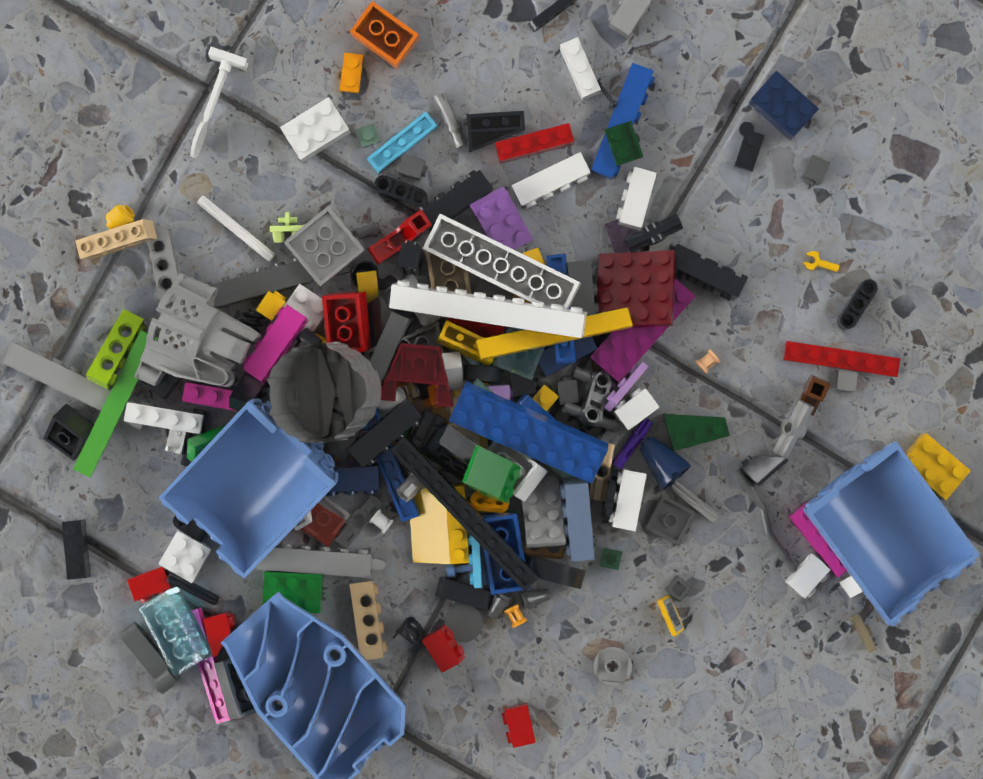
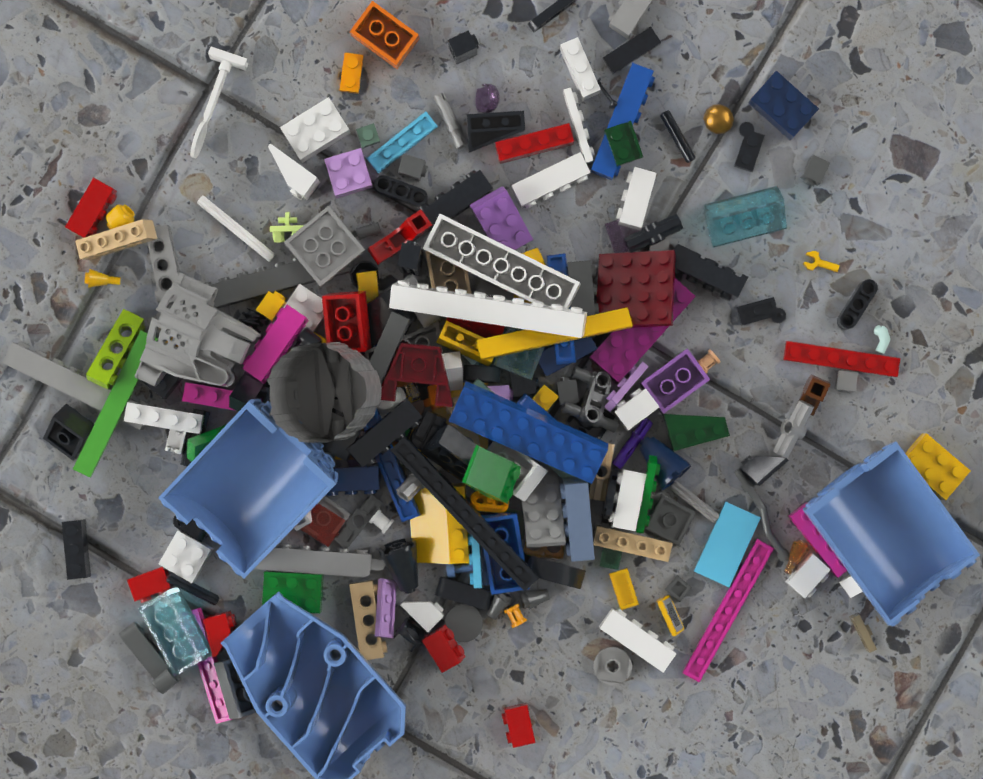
none -> red brick [65,177,117,238]
none -> yellow cone [84,269,121,288]
none -> white slope [268,144,321,200]
none -> lavender brick [324,148,373,198]
none -> lavender tile [375,578,397,639]
none -> black cone [379,538,419,594]
none -> white slope [401,601,445,632]
none -> black brick [448,30,479,64]
none -> clear purple hair [475,83,500,113]
none -> white plate [563,88,595,165]
none -> tan brick [593,525,673,562]
none -> white brick [599,608,677,673]
none -> black tile [603,27,661,74]
none -> yellow tile [609,568,639,610]
none -> green plate [636,455,660,533]
none -> medium lavender brick [639,348,710,414]
none -> black axle [660,110,696,163]
none -> dark pink tile [682,539,774,683]
none -> medium azure tile [694,501,761,587]
none -> pearl gold hair [703,104,734,134]
none -> clear light blue slope [703,186,787,248]
none -> black hinge [736,297,786,326]
none -> clear orange cone [784,540,810,575]
none -> light aqua arm [874,325,891,354]

